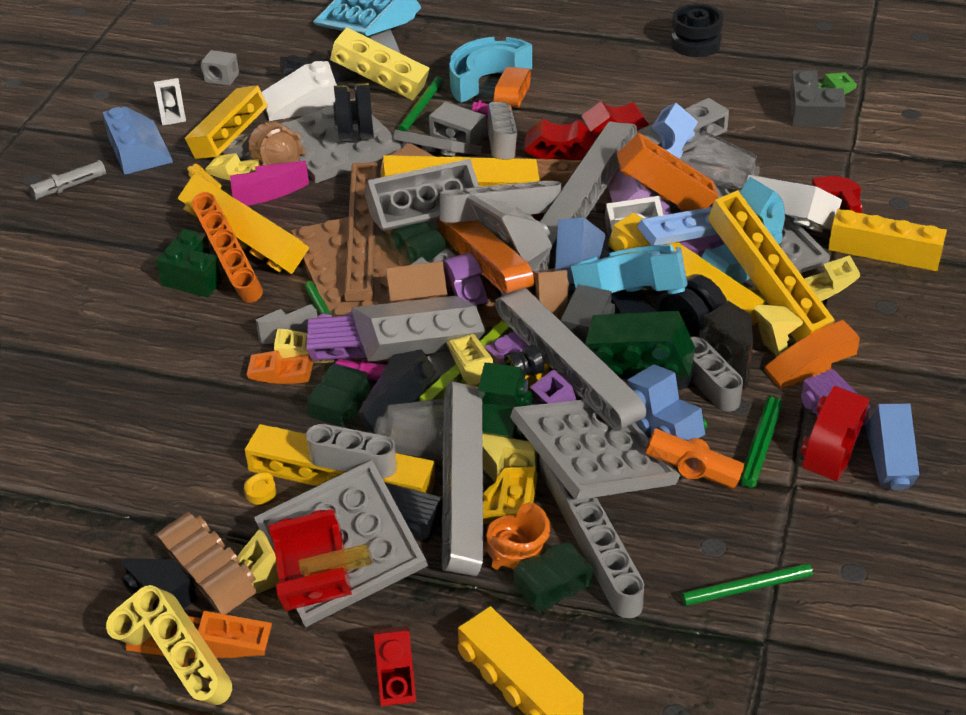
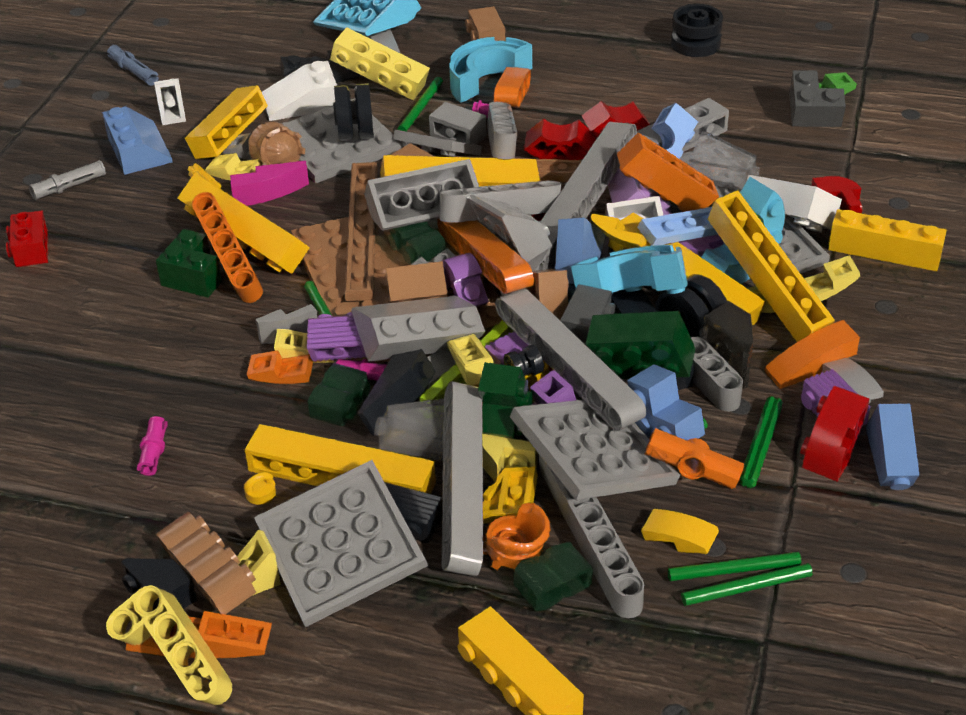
light grey brick [200,50,239,86] -> none
red panel [268,509,352,611] -> none
clear yellow tile [298,544,373,577] -> none
light grey beam [306,424,397,478] -> none
red slope [374,626,416,706] -> none
light yellow slope [754,305,803,356] -> none
none -> red brick [6,210,48,267]
none -> sand blue pin [107,45,159,86]
none -> dark pink pin [137,416,168,476]
none -> medium nougat brick [465,6,506,41]
none -> yellow slope [591,214,649,248]
none -> yellow slope [641,509,719,554]
none -> green bar [668,552,801,582]
none -> light grey slope [822,358,884,403]

